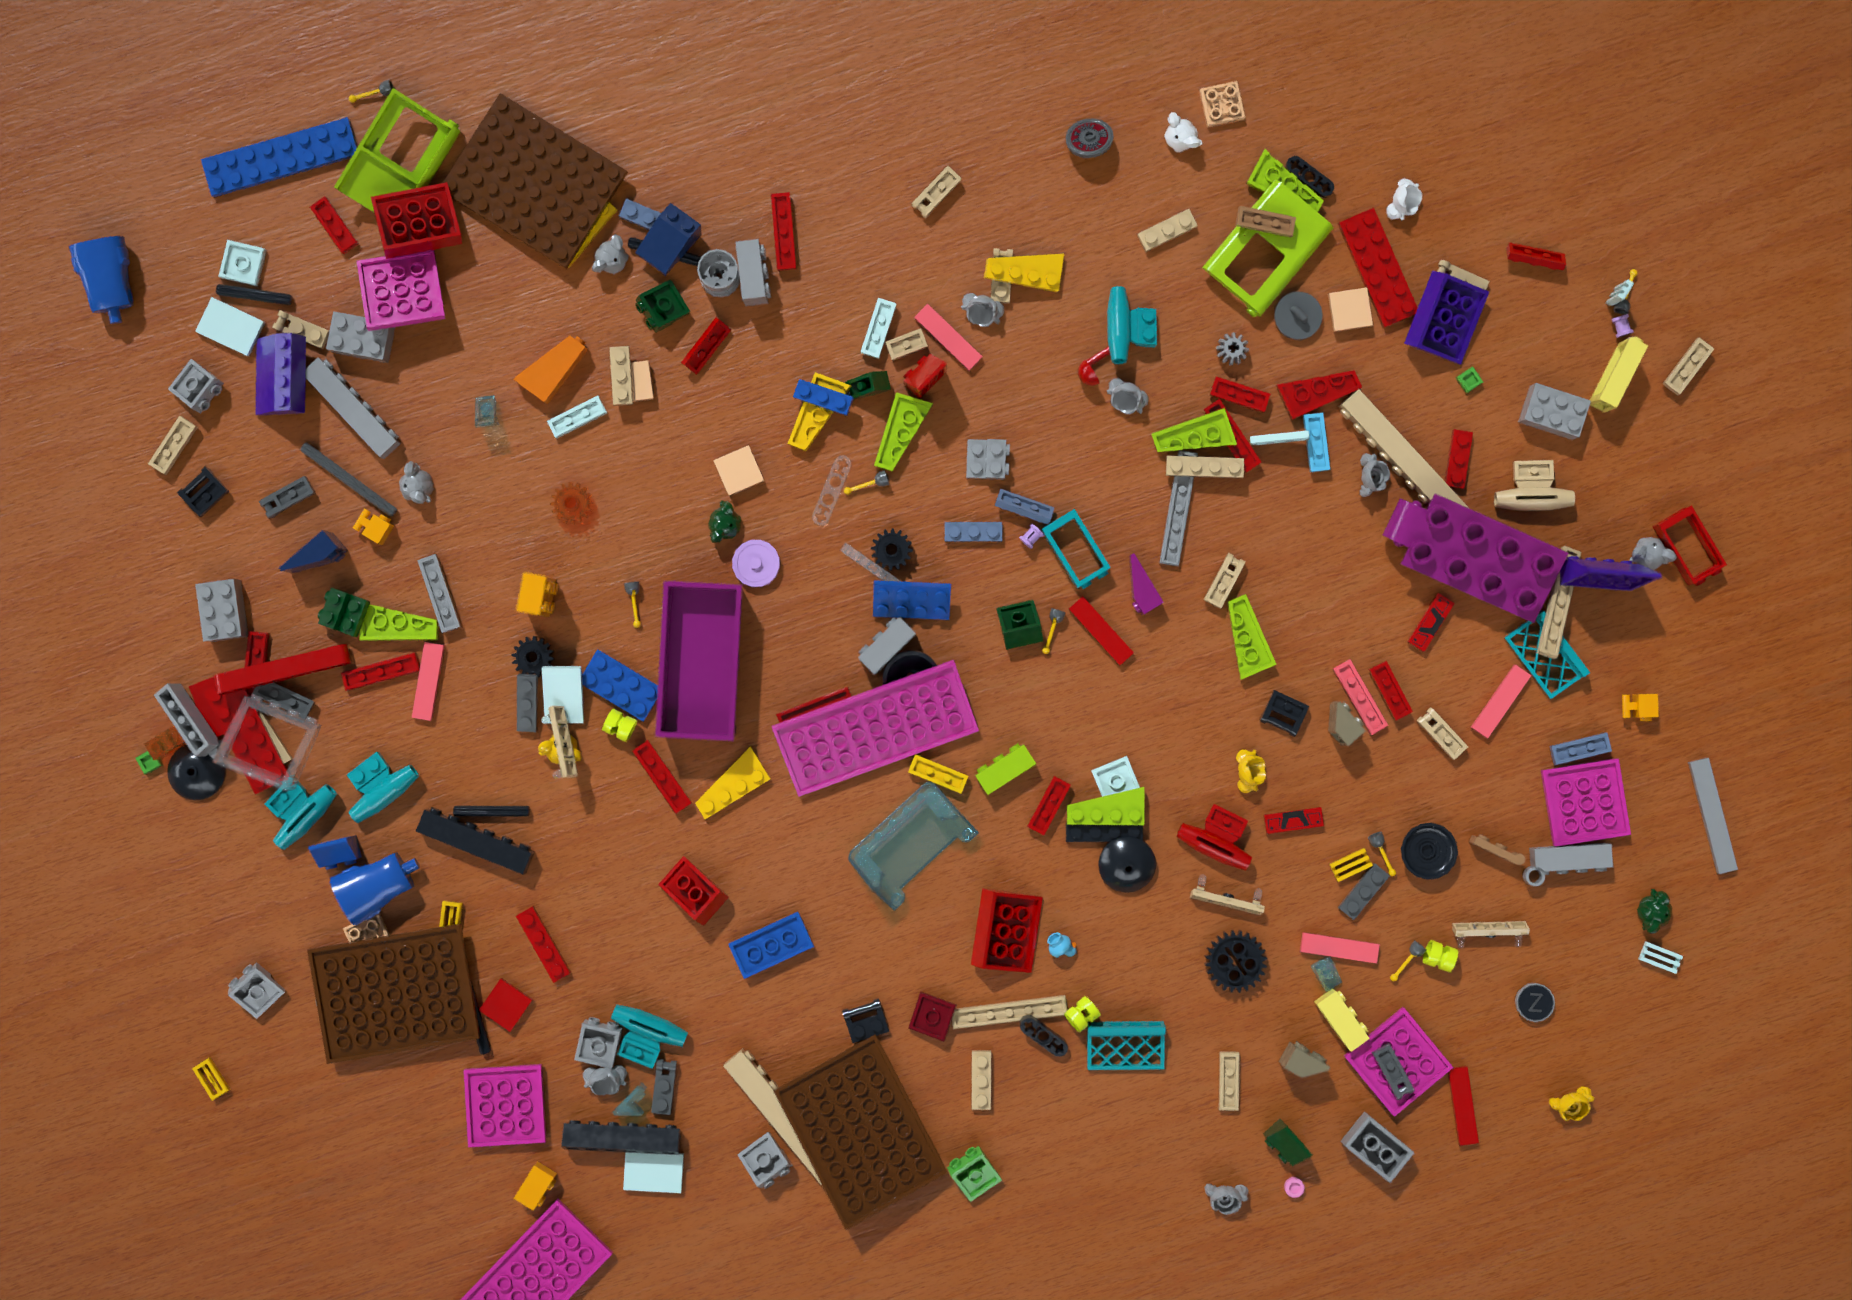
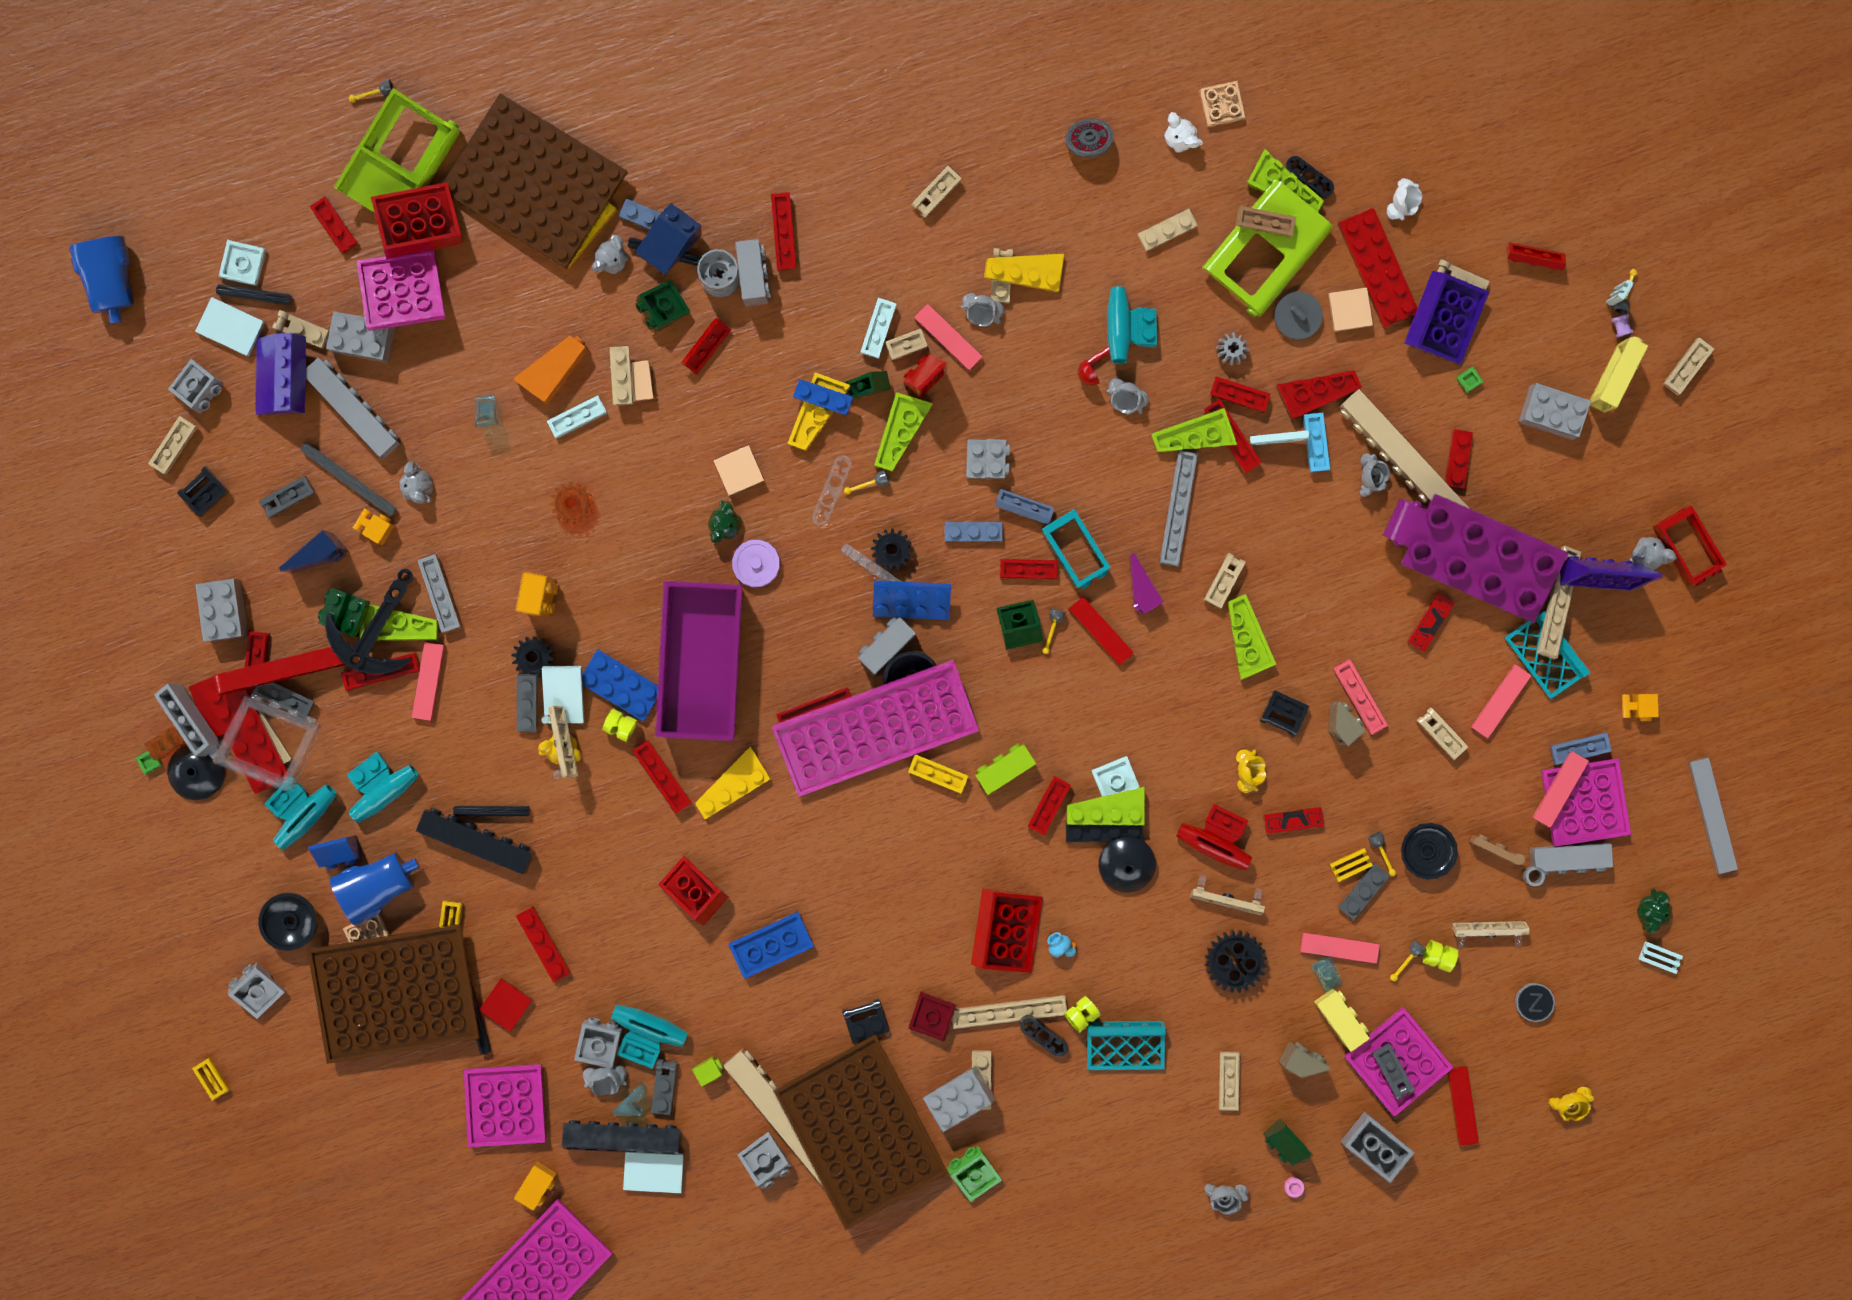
blue plate [201,117,357,197] -> none
hinge [624,581,641,628] -> none
clear light blue windscreen [848,782,979,911] -> none
lavender bush [1019,524,1044,549] -> none
tan plate [1166,456,1244,478] -> none
red plate [1368,661,1413,721] -> none
tan plate [1494,460,1575,511] -> none
none -> black dish [258,893,317,951]
none -> black piece [325,569,413,675]
none -> lime brick [692,1056,724,1087]
none -> light grey brick [923,1066,996,1132]
none -> red tile [1000,559,1058,580]
none -> coral tile [1532,751,1589,828]

